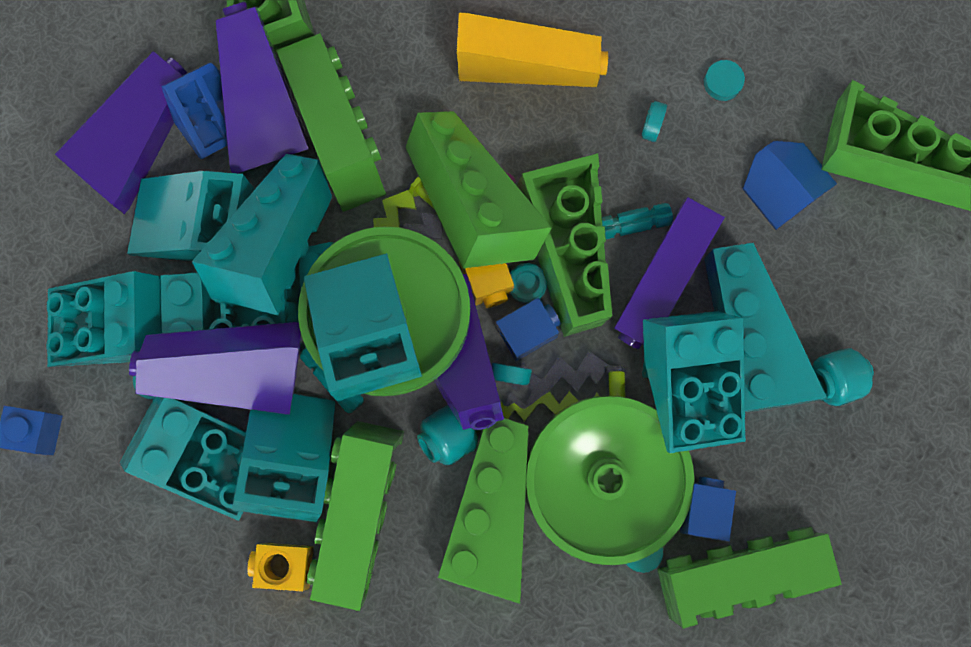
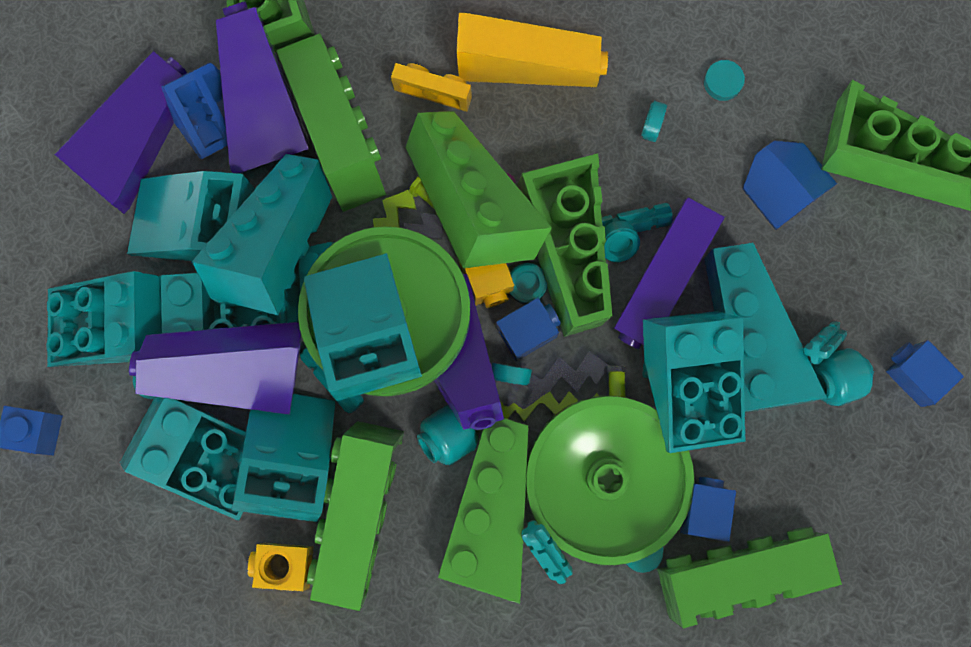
none -> yellow plate [391,63,472,112]
none -> teal axle [521,521,573,584]
none -> teal tile [604,221,640,262]
none -> teal axle [803,321,847,364]
none -> blue brick [886,340,964,407]

